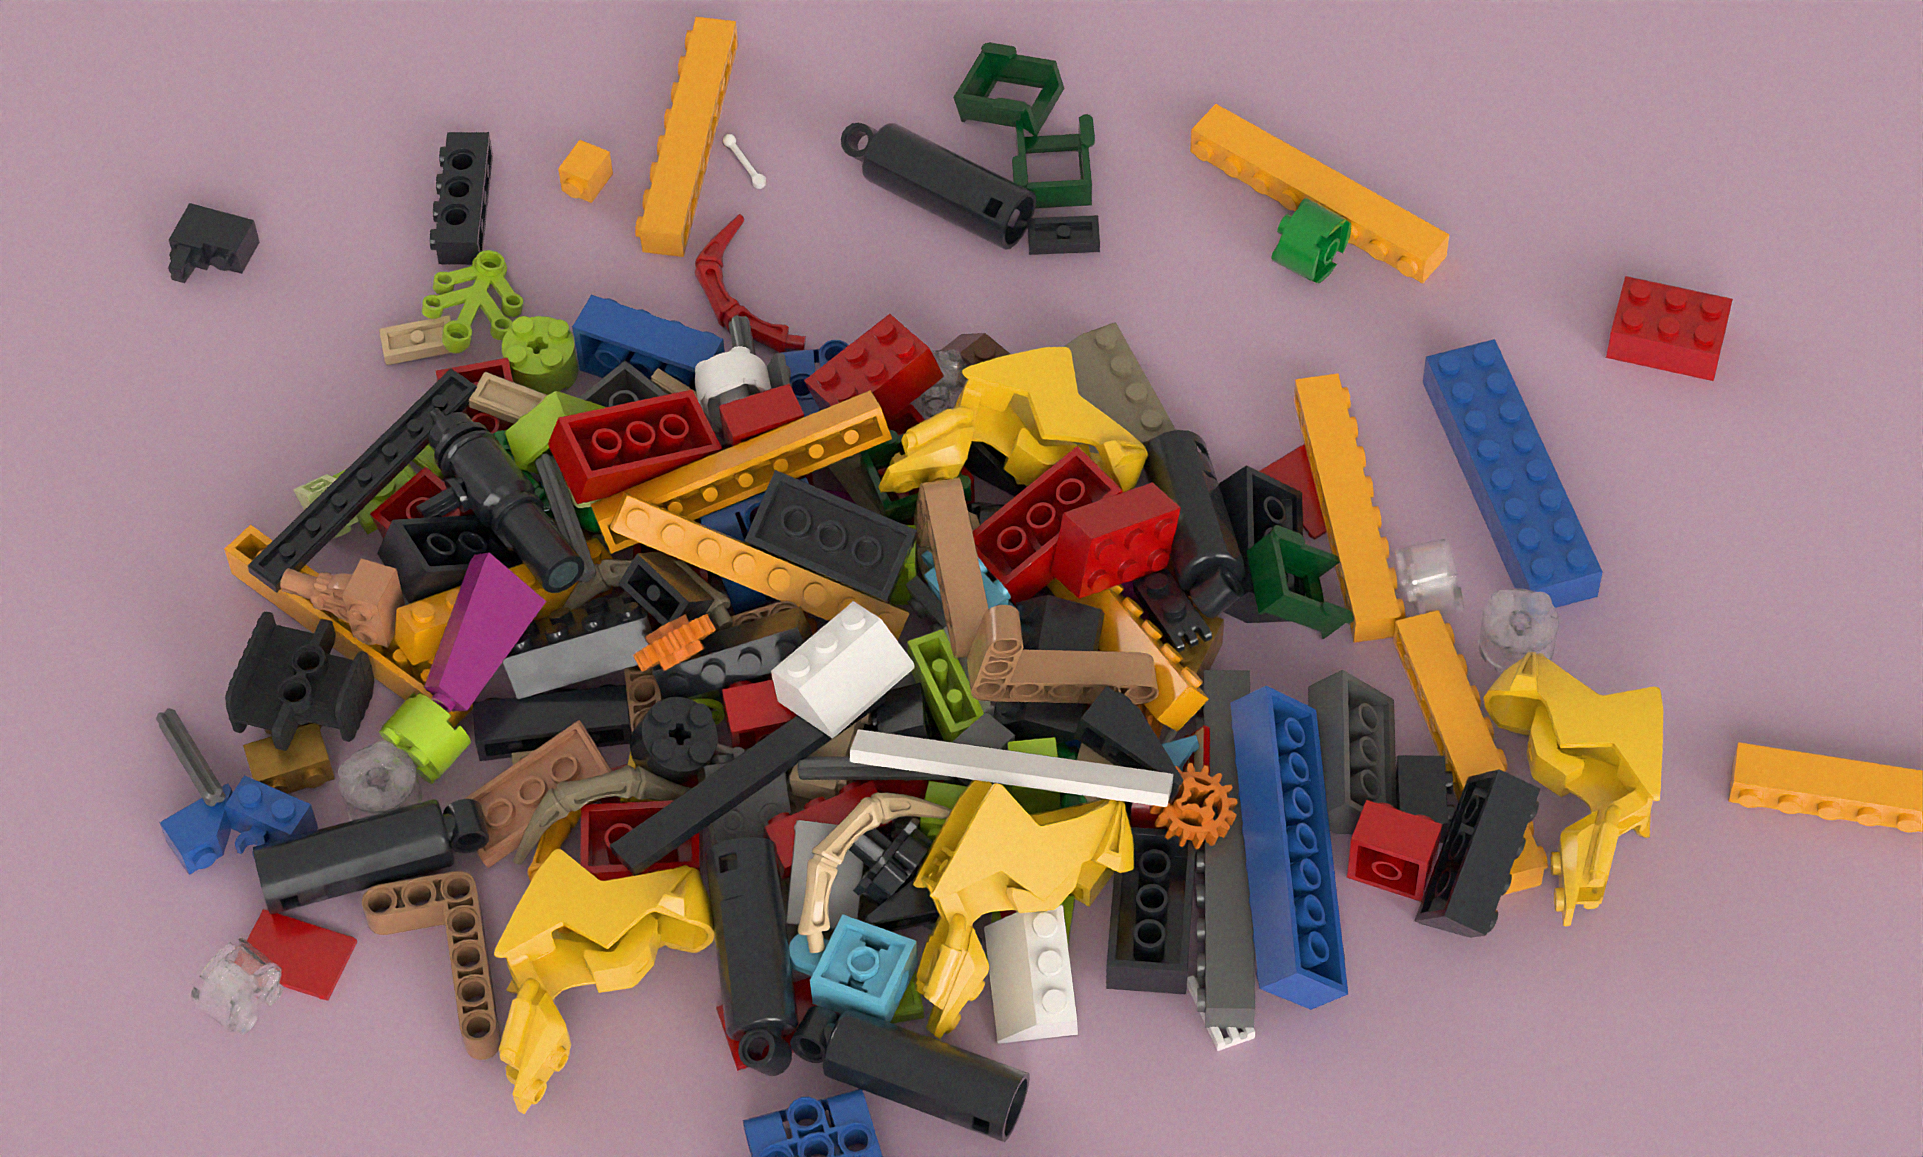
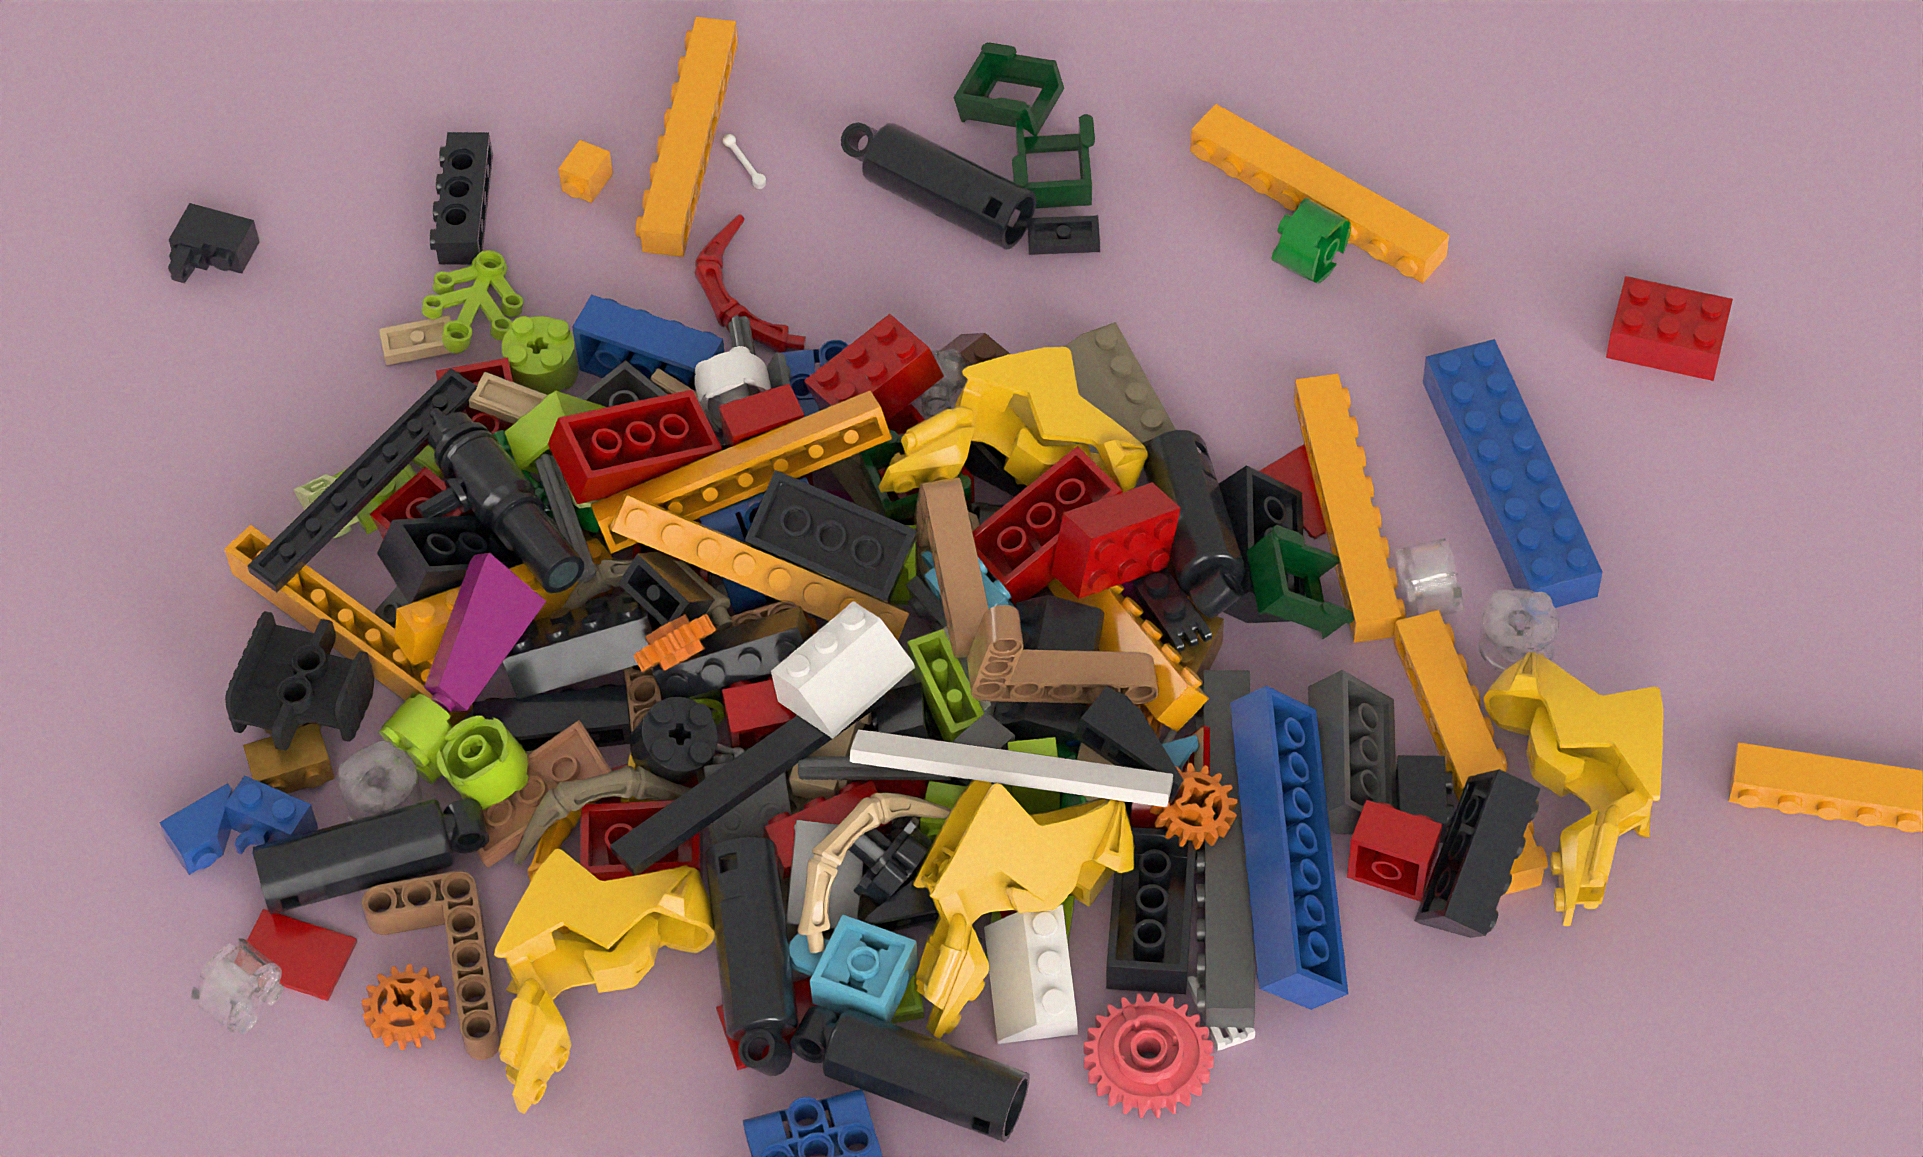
dark grey axle [156,708,226,806] -> none
nougat brick [281,558,405,647] -> none
none -> orange gear [361,964,451,1050]
none -> lime brick [437,716,529,810]
none -> coral gear [1084,993,1214,1118]

